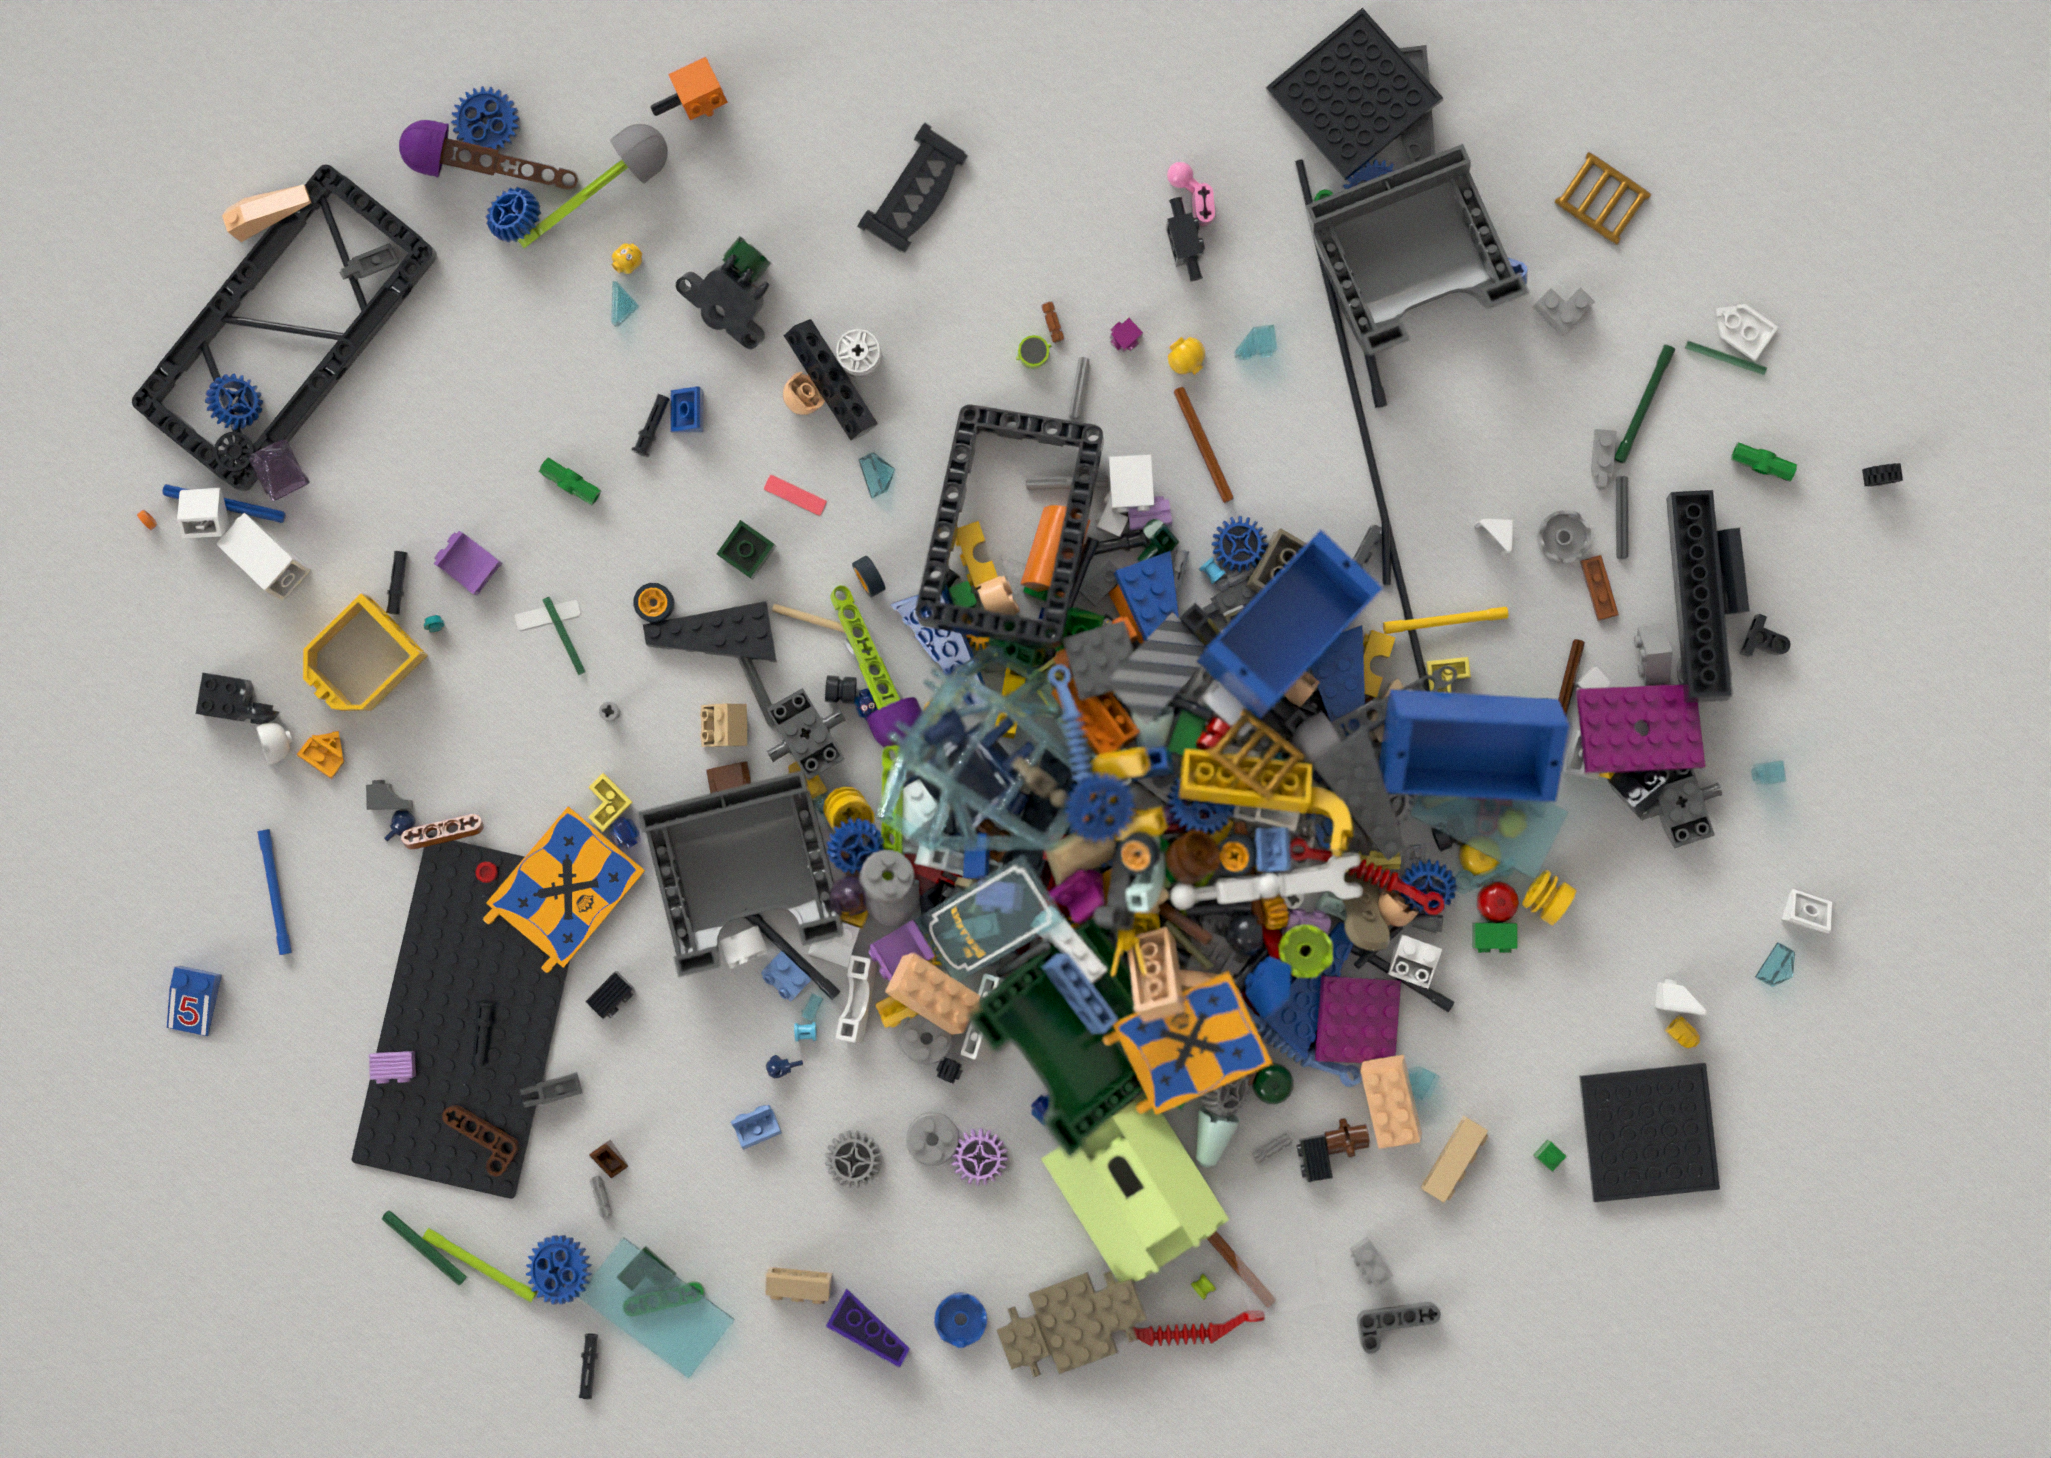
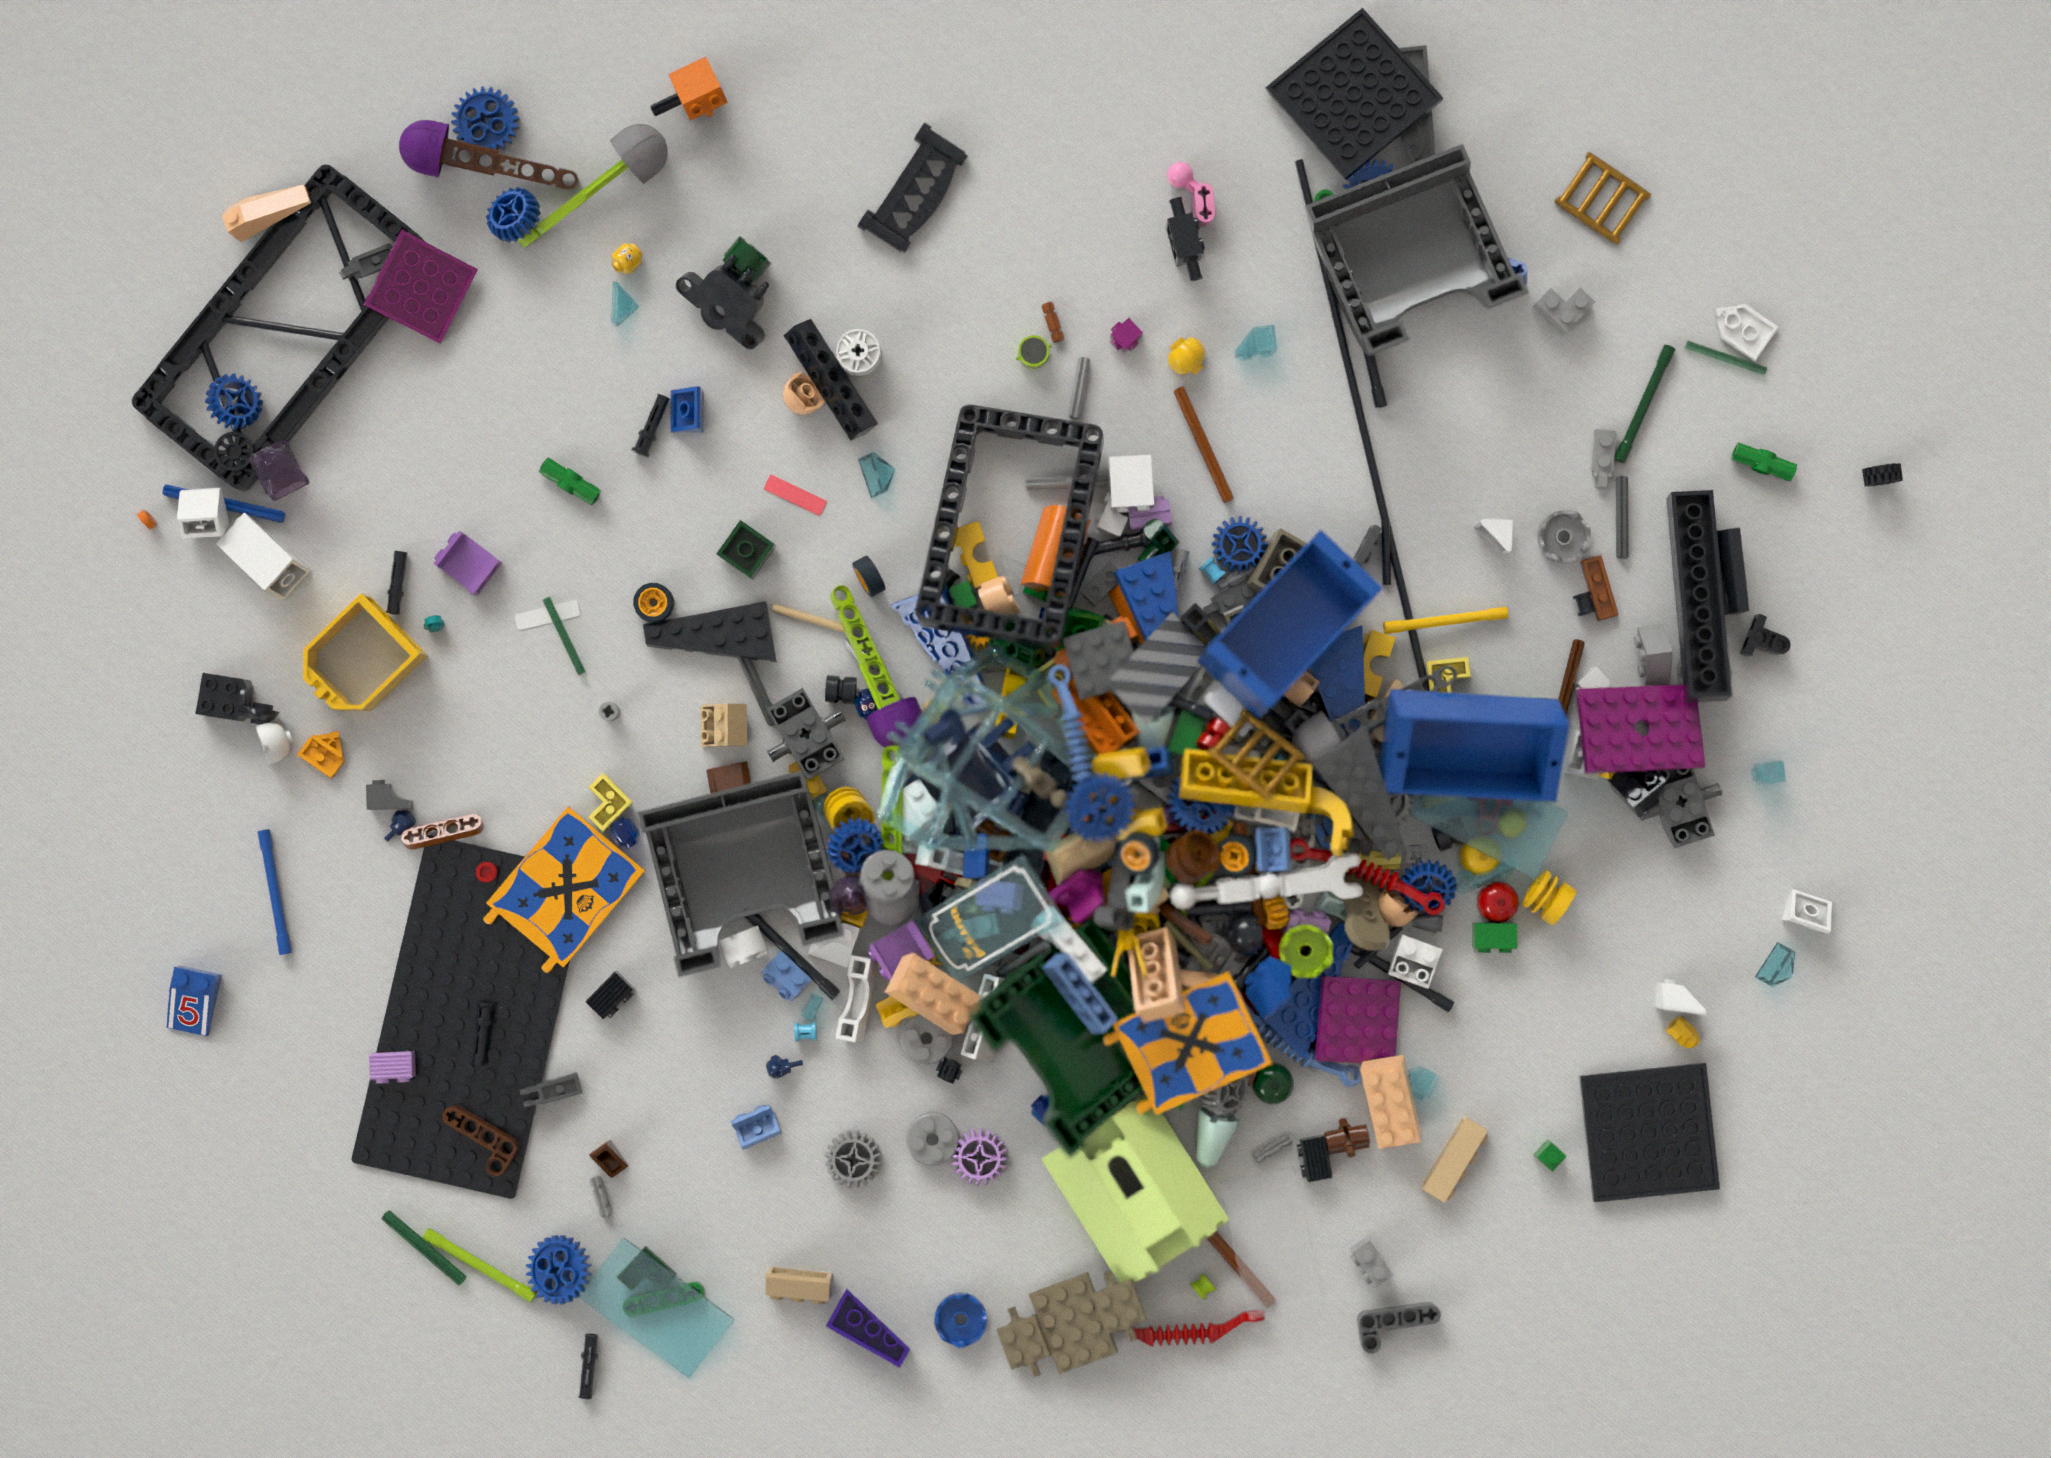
none -> magenta plate [363,229,478,344]
none -> black bush [1572,591,1597,617]

